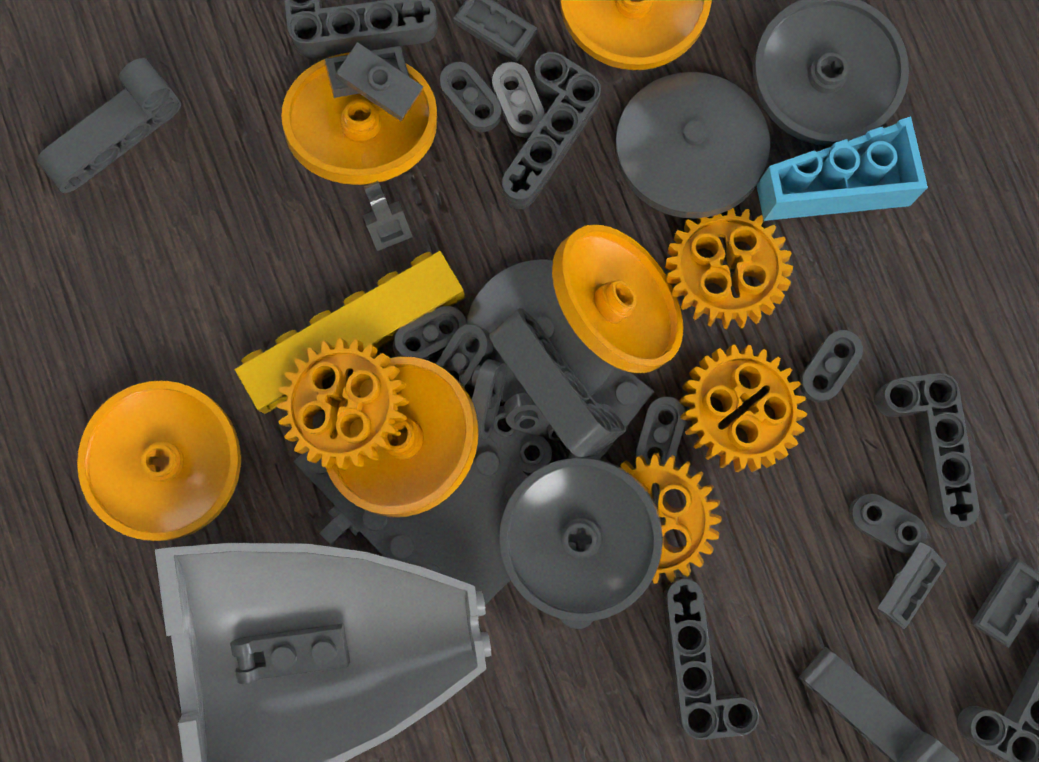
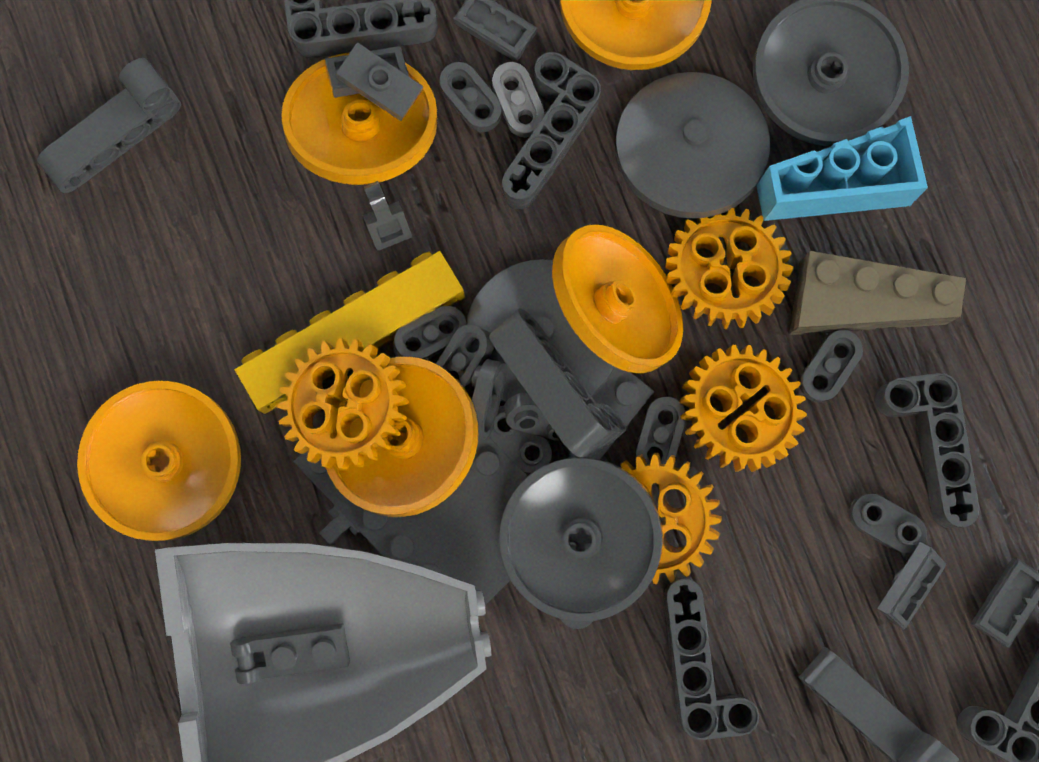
none -> dark tan wedge [789,251,966,335]

